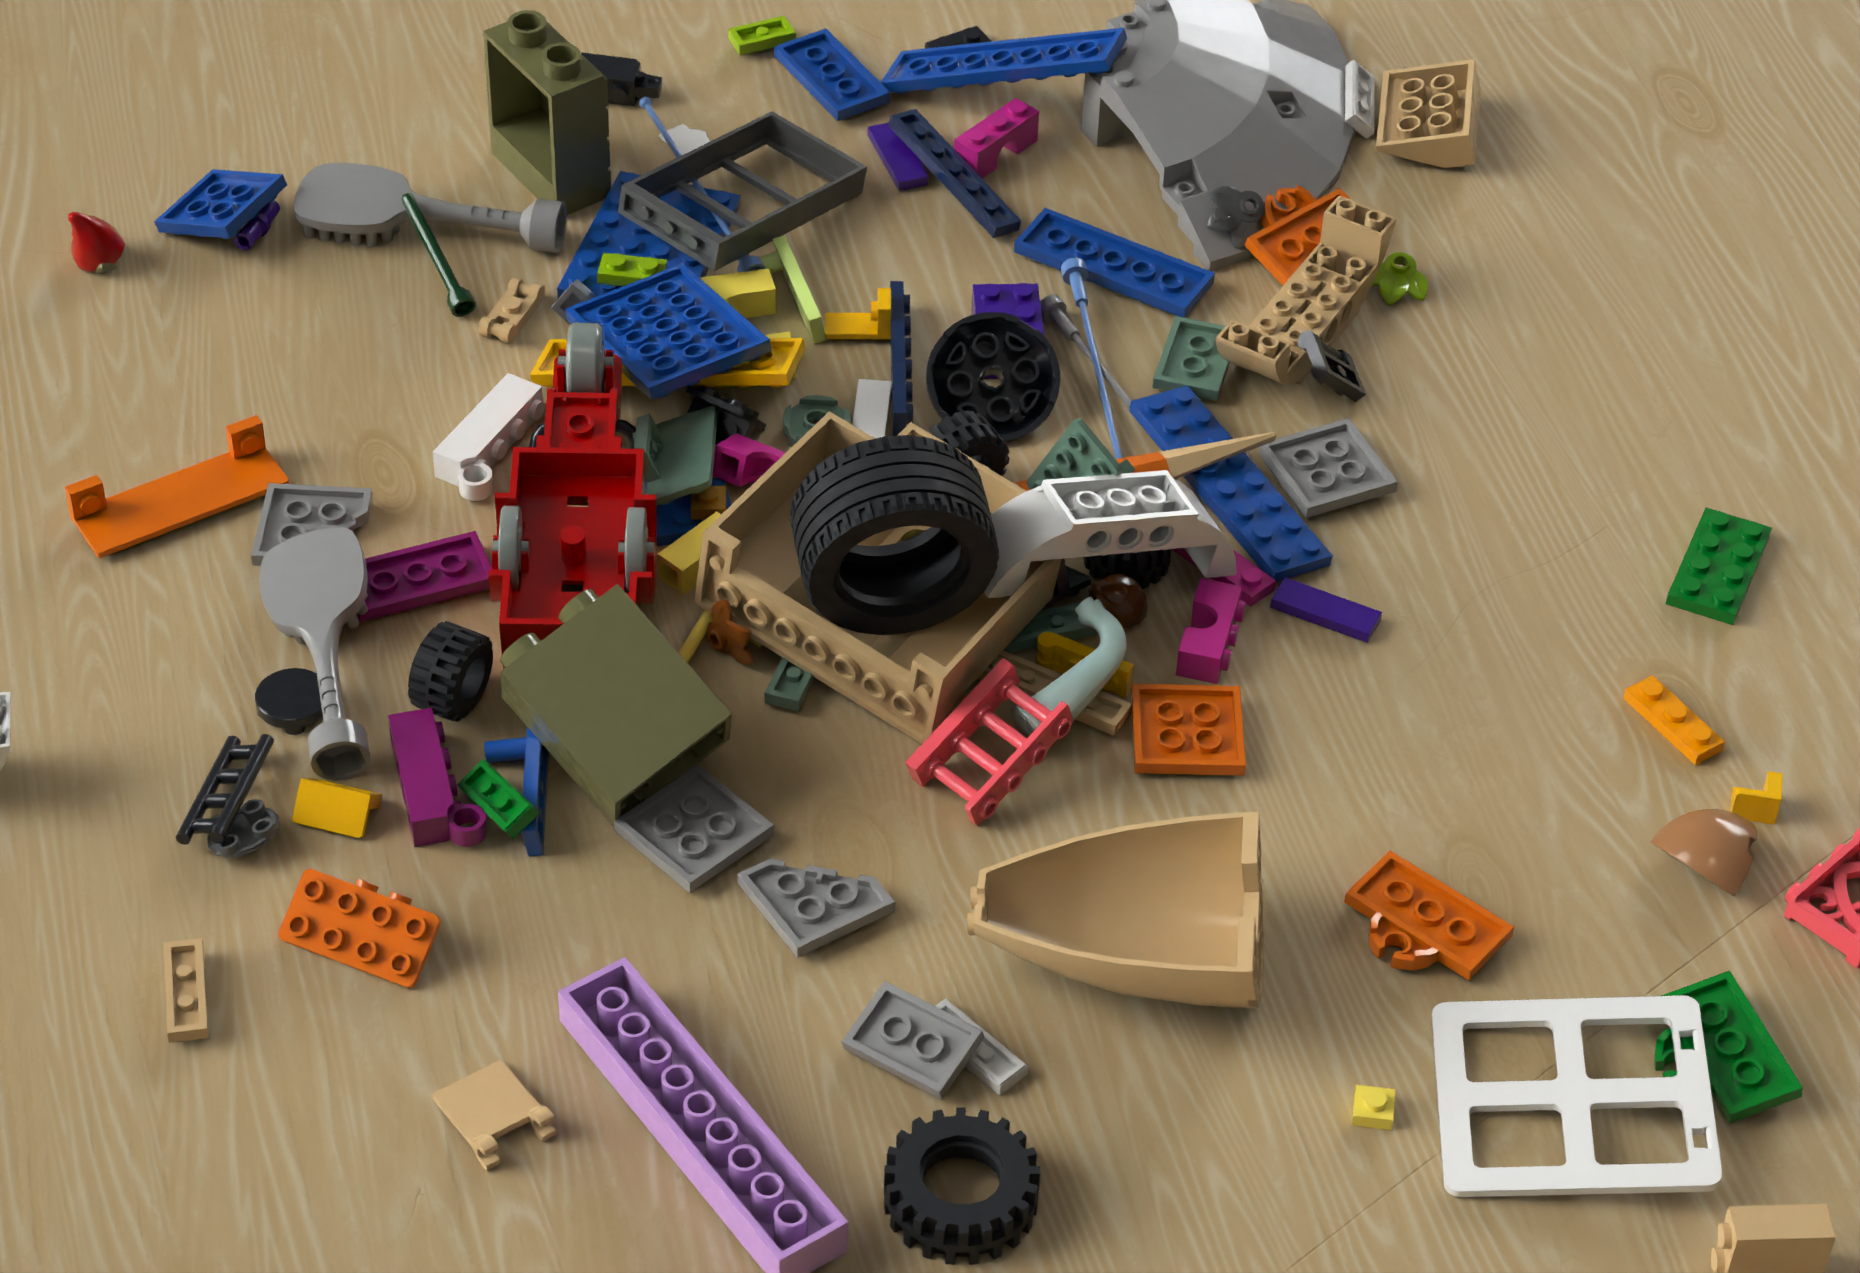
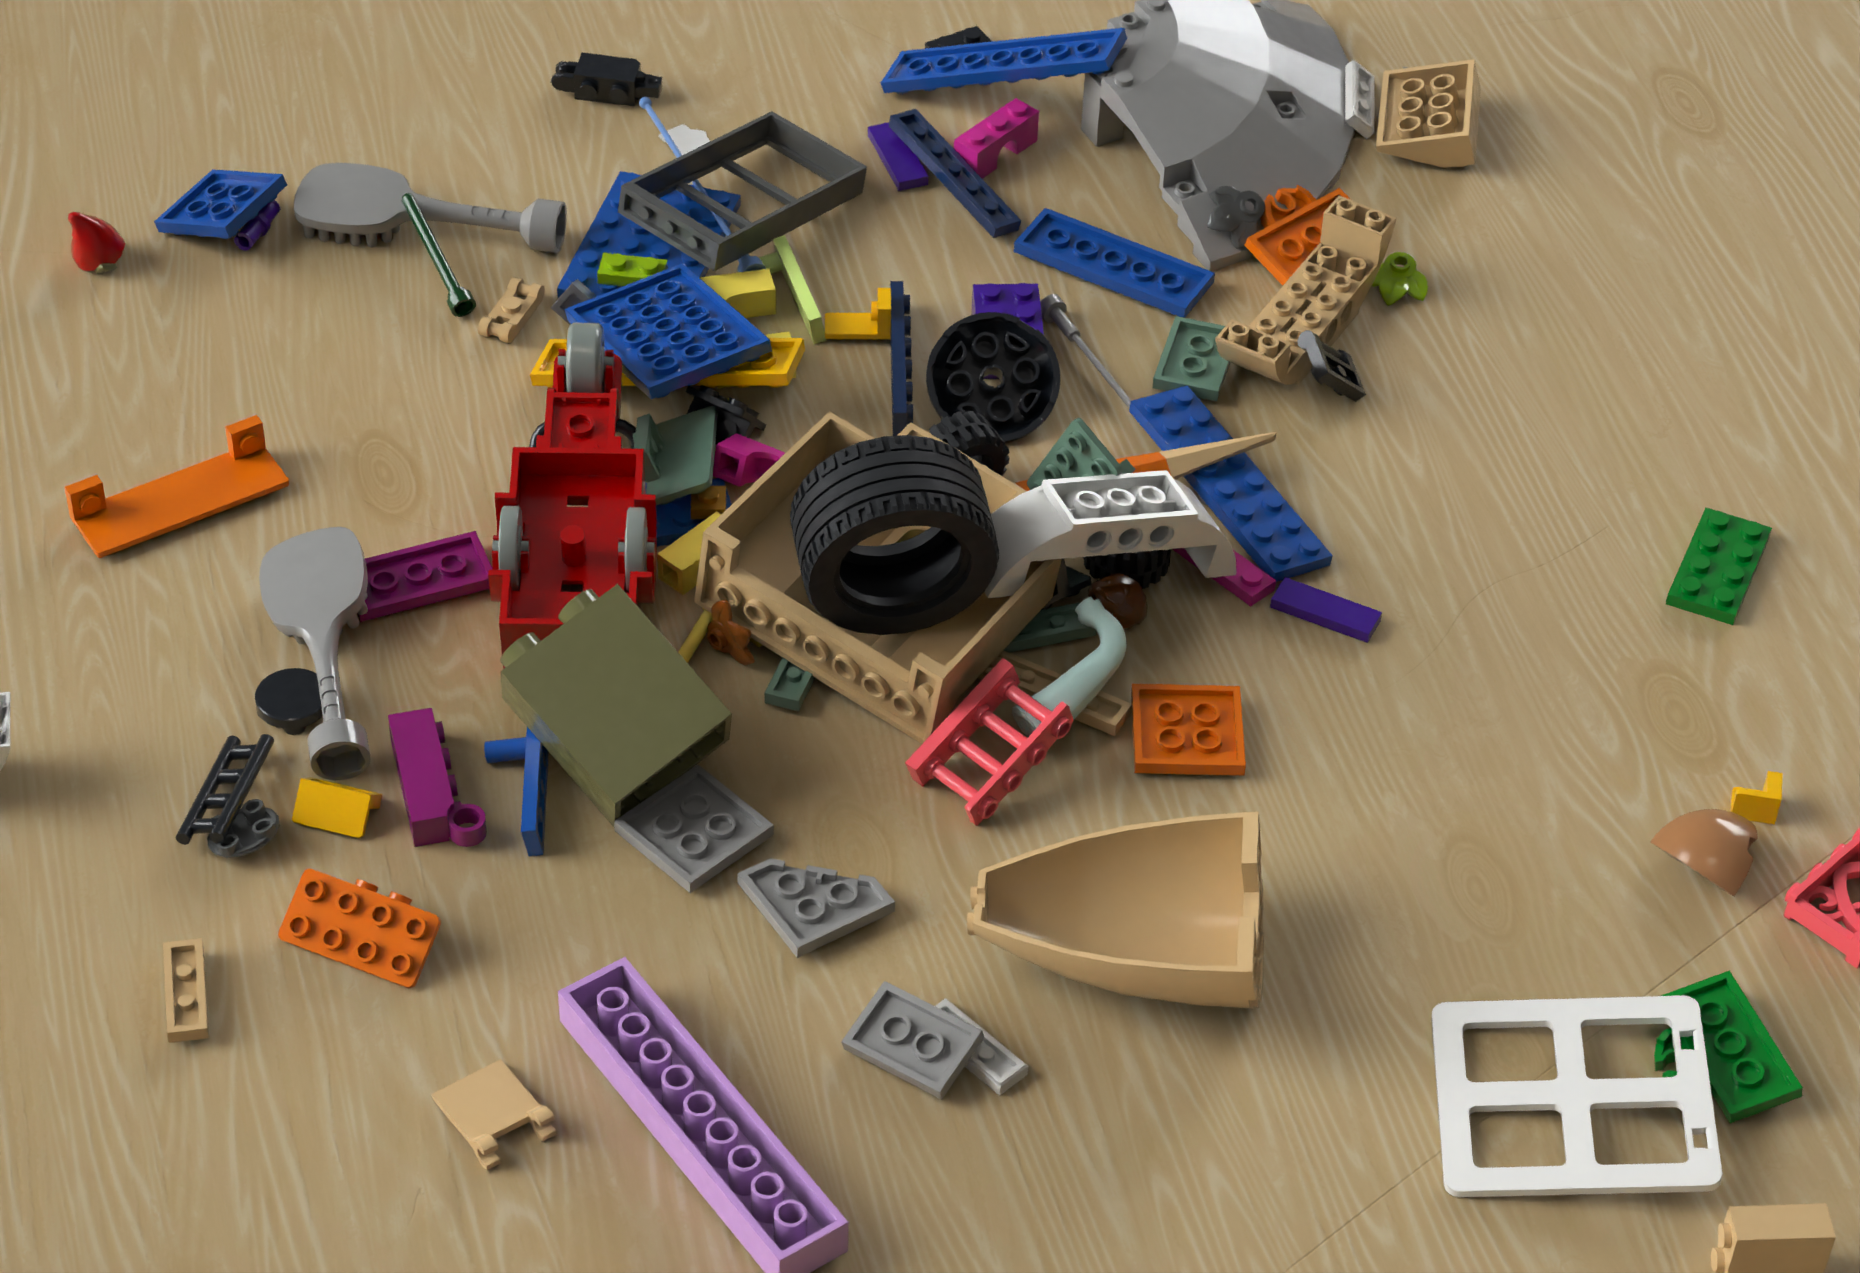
light grey plate [251,483,373,566] -> none
black tyre [408,621,493,722] -> none
white hinge [433,373,545,501] -> none
green tile [457,759,540,839] -> none
olive brick [483,10,611,215] -> none
lime plate [728,16,796,55] -> none
blue plate [774,28,890,121] -> none
sand green plate [783,395,851,447] -> none
white tile [852,379,892,438] -> none
black tyre [884,1107,1040,1265] -> none
yellow plate [1036,632,1134,698] -> none
medium blue piece [1061,258,1122,459] -> none
dark pink arch [1176,578,1246,684] -> none
light grey plate [1258,418,1398,518] -> none
orange plate [1344,850,1514,980] -> none
light yellow plate [1352,1085,1395,1130] -> none
light orange plate [1623,675,1725,765] -> none

